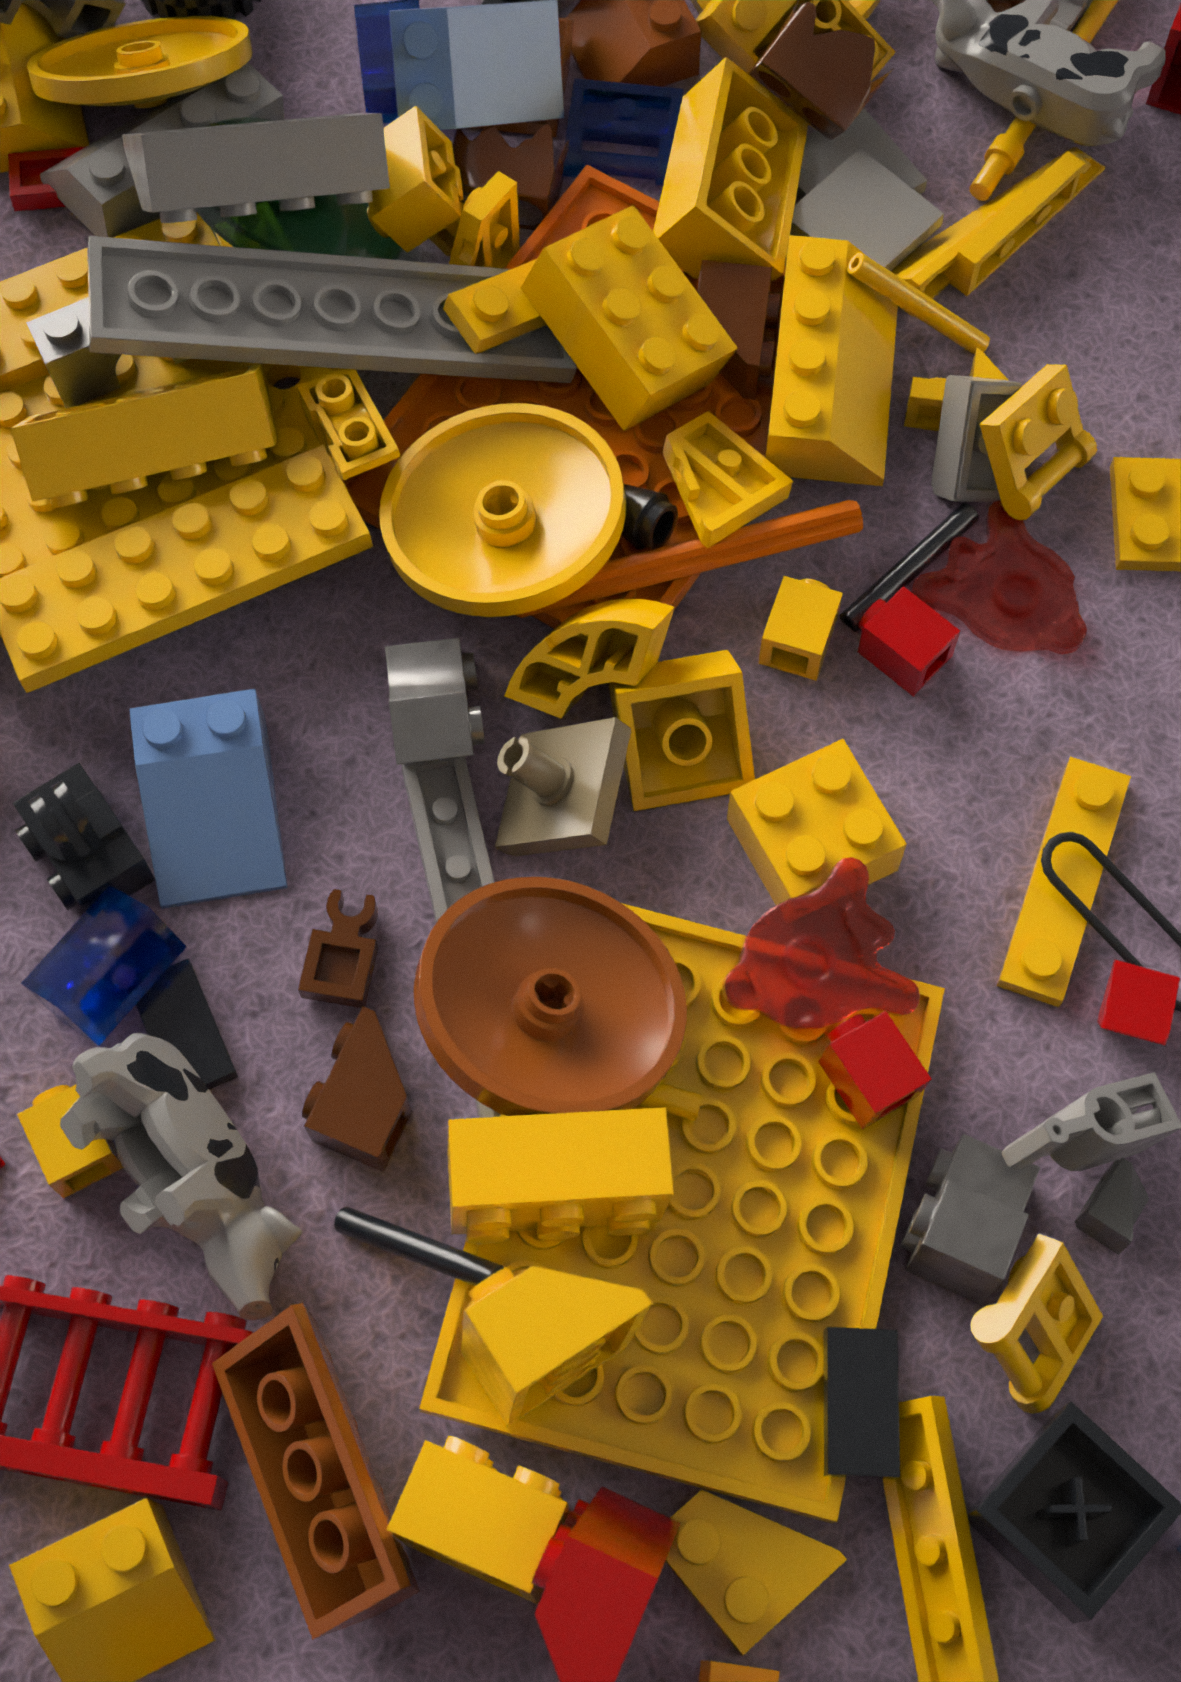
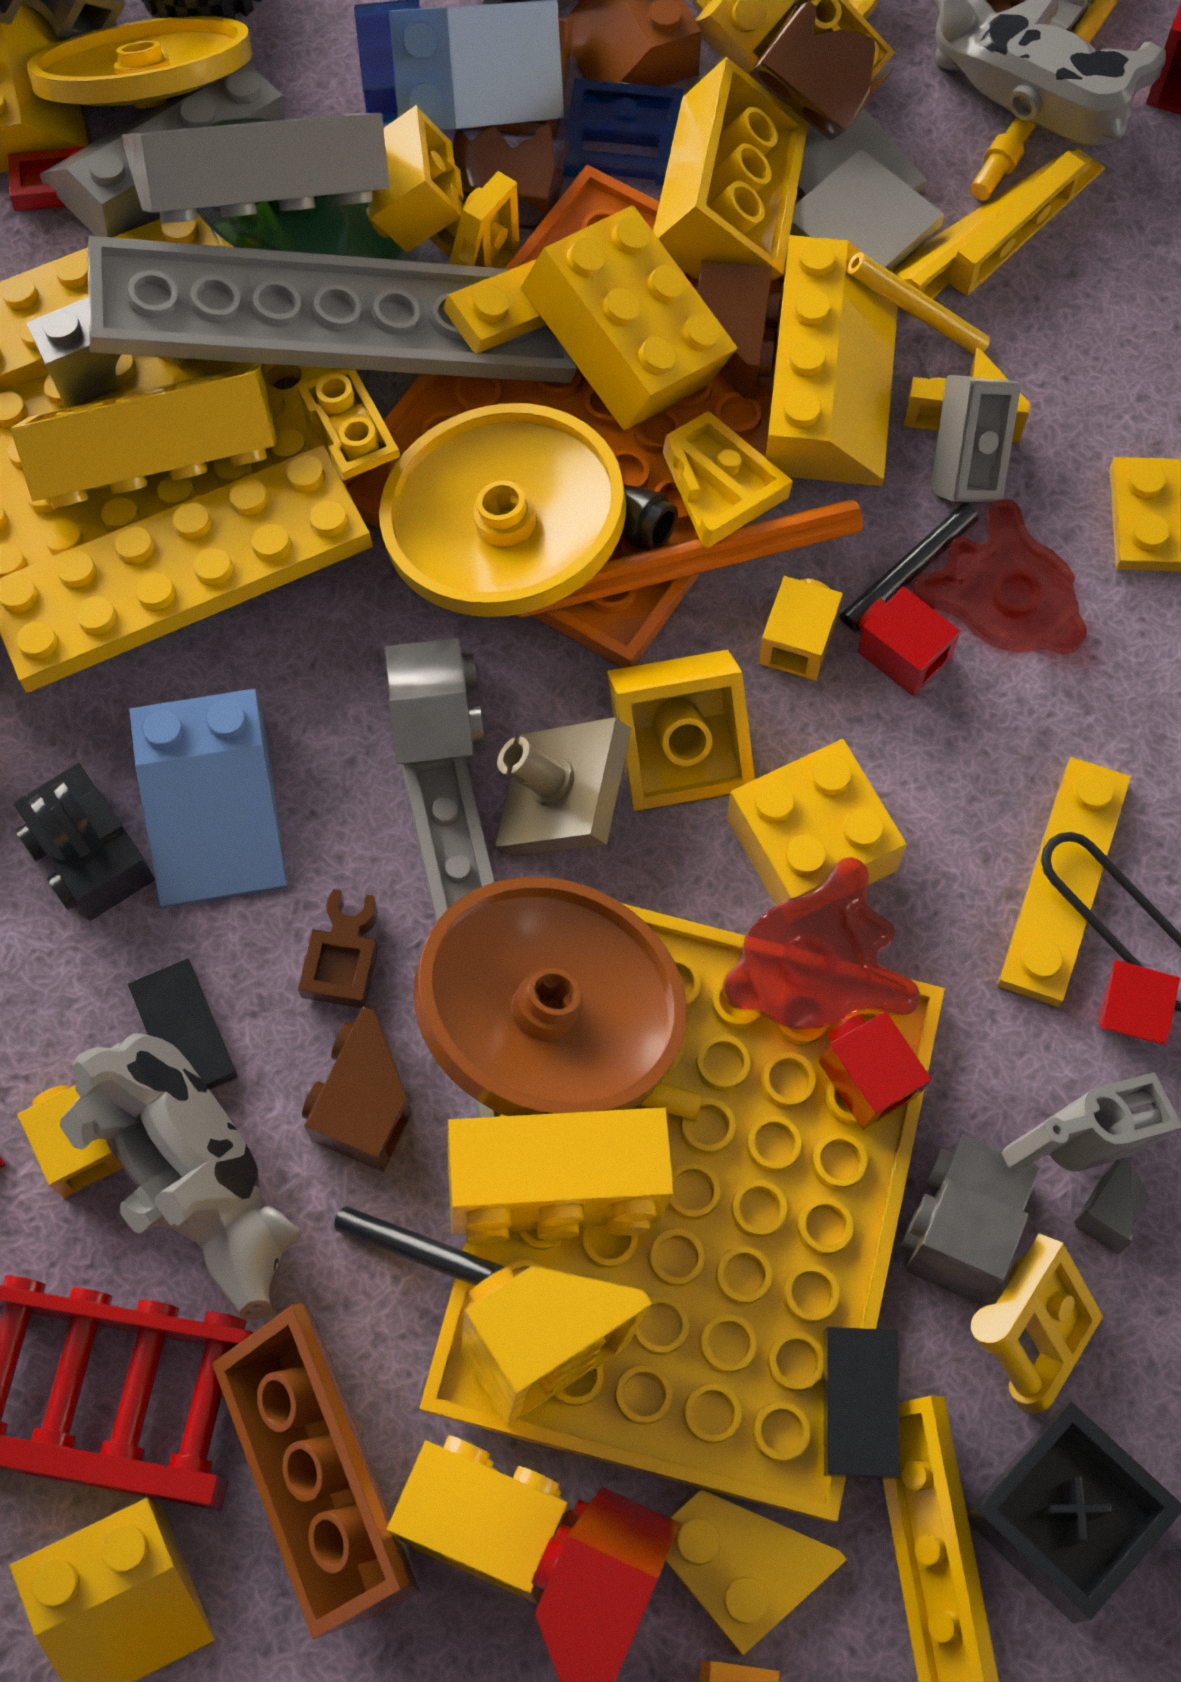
clear blue brick [21,886,187,1046] -> none
yellow brick [504,598,675,719] -> none
yellow plate [979,364,1097,520] -> none

